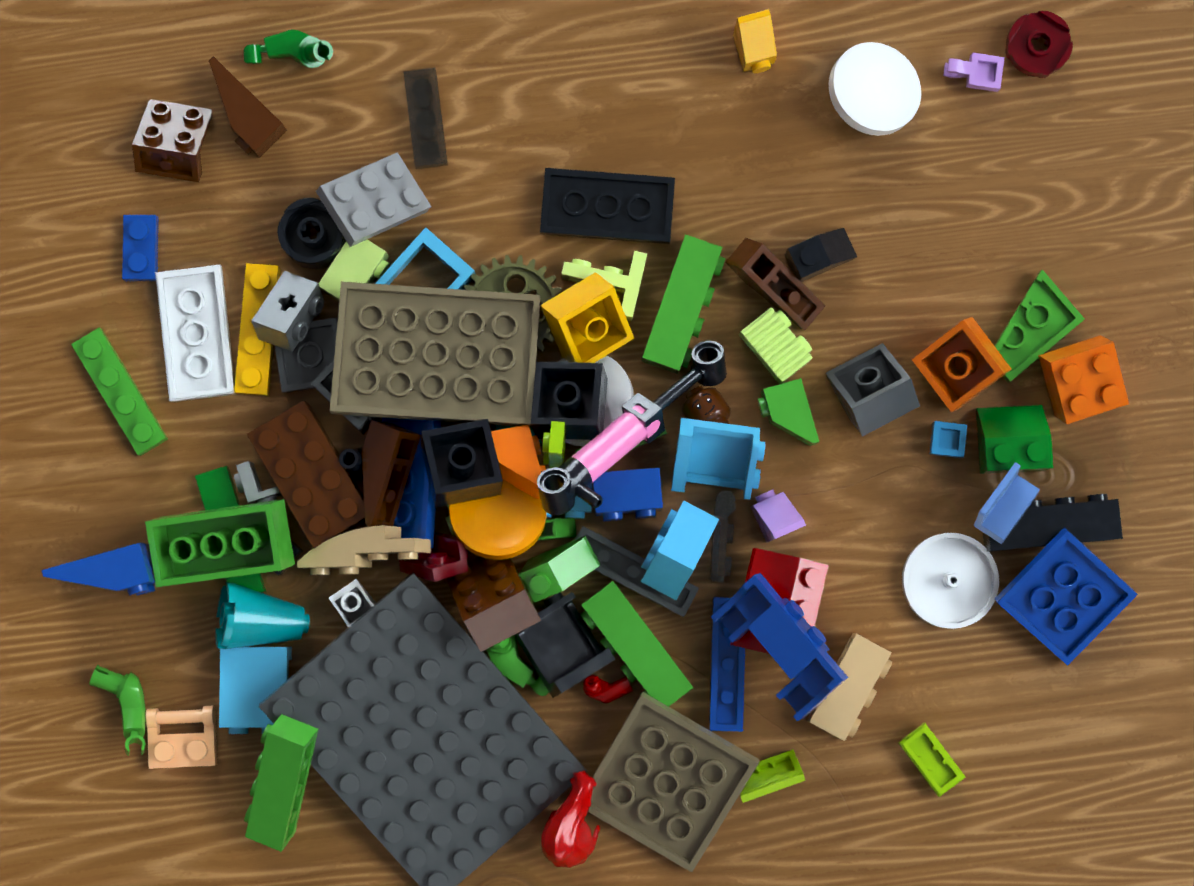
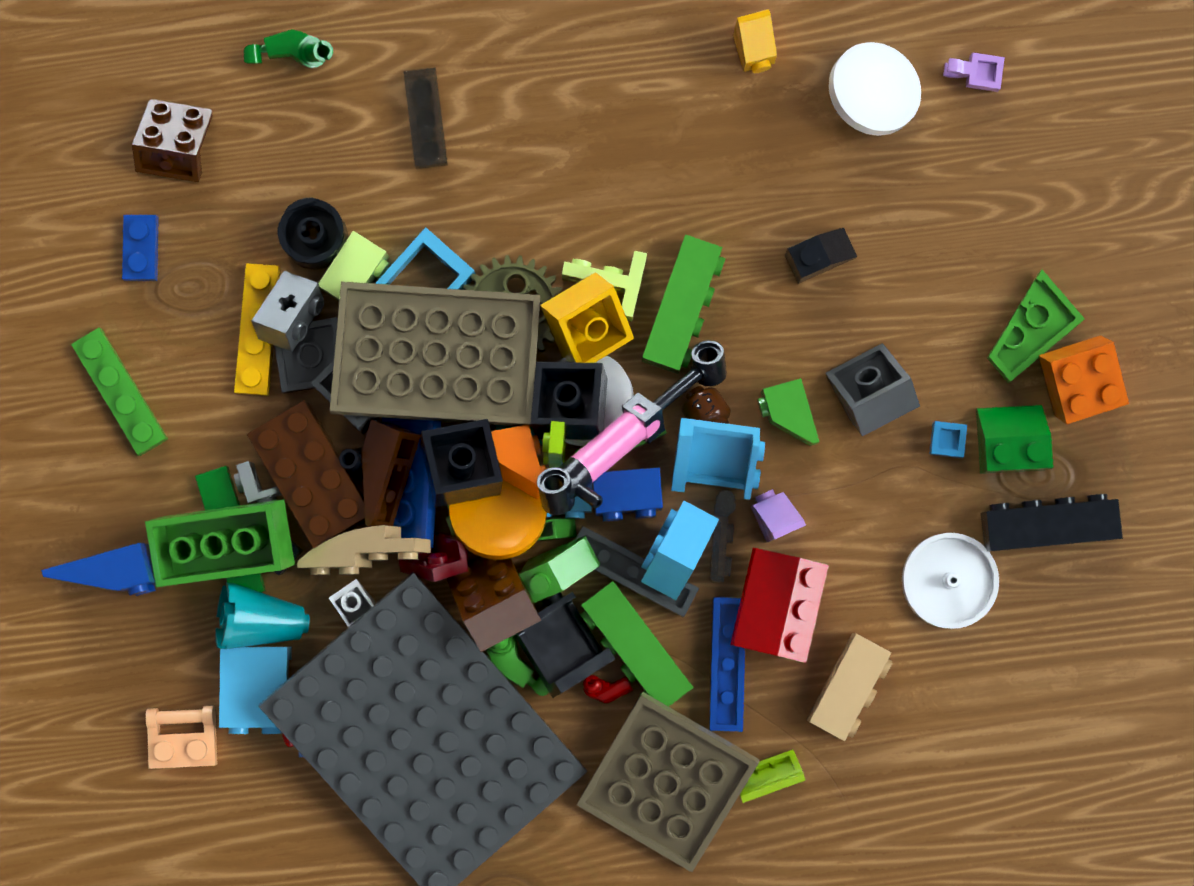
bright green arm [89,665,146,756] -> none
white tile [155,265,236,402] -> none
reddish brown slope [209,56,287,158] -> none
bright green brick [244,714,318,852] -> none
light grey plate [316,152,432,247] -> none
black plate [540,168,675,244] -> none
red piece [541,771,600,868] -> none
blue bracket [711,573,848,721] -> none
reddish brown slope [725,238,825,331] -> none
yellowish green brick [739,307,813,384] -> none
lime plate [898,723,966,797] -> none
orange brick [912,317,1012,413] -> none
medium blue panel [974,462,1040,544] -> none
blue plate [994,527,1138,666] -> none
dark red plate [1005,11,1073,78] -> none

